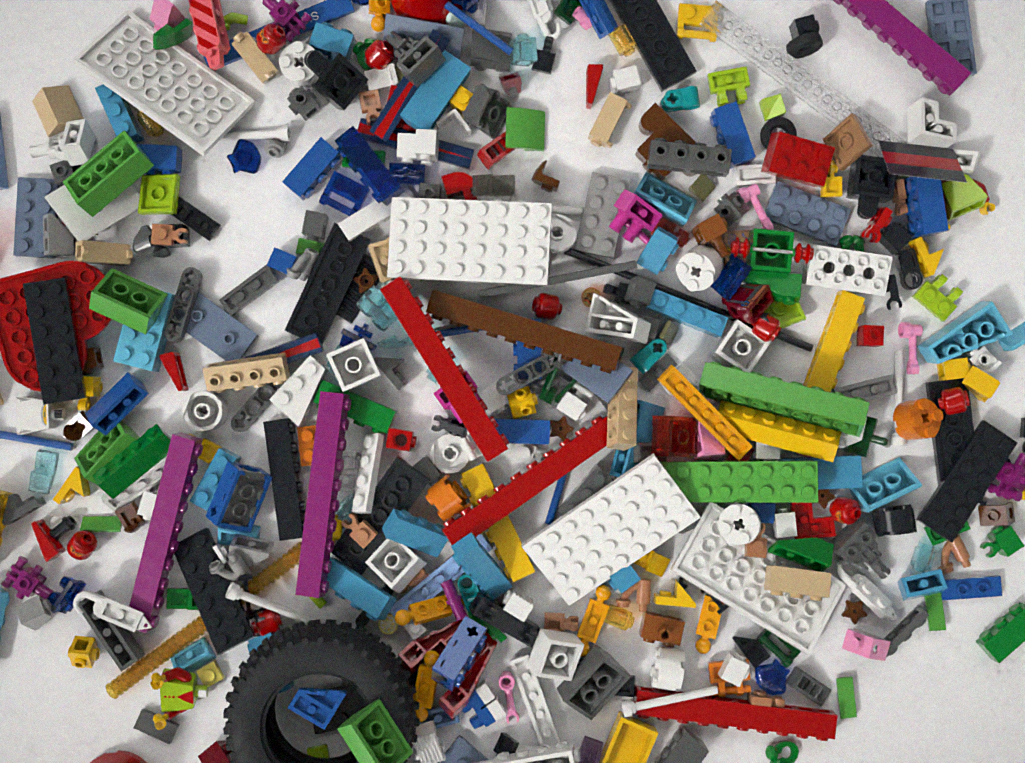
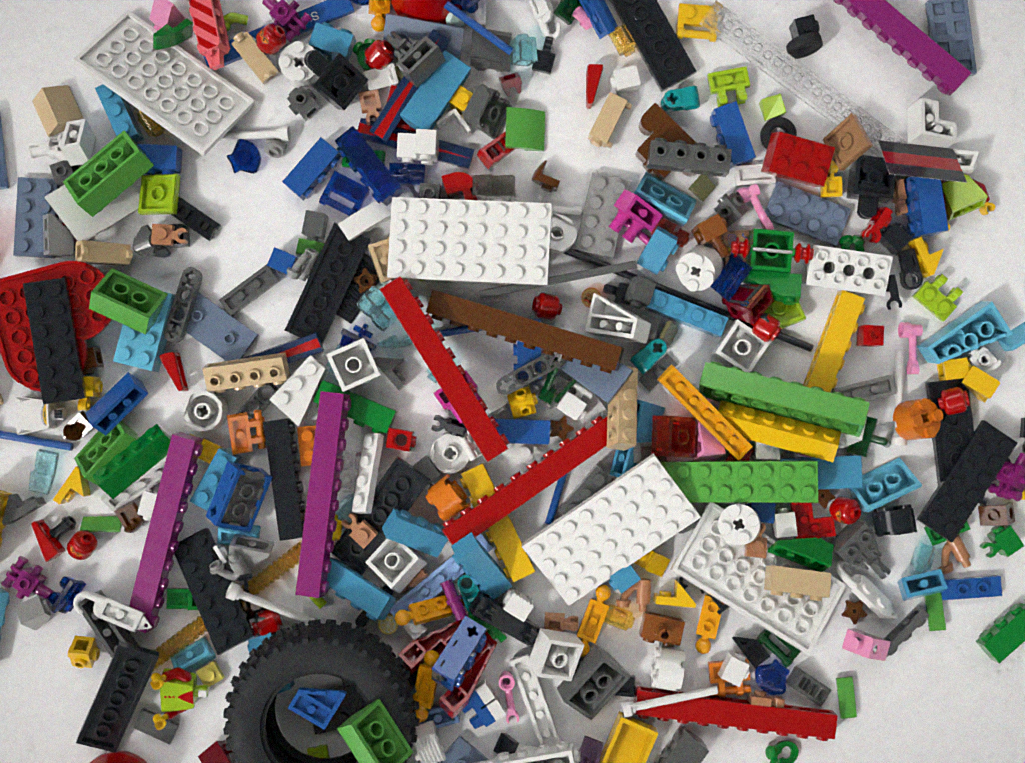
none -> black plate [76,641,160,753]
none -> orange plate [227,410,266,455]

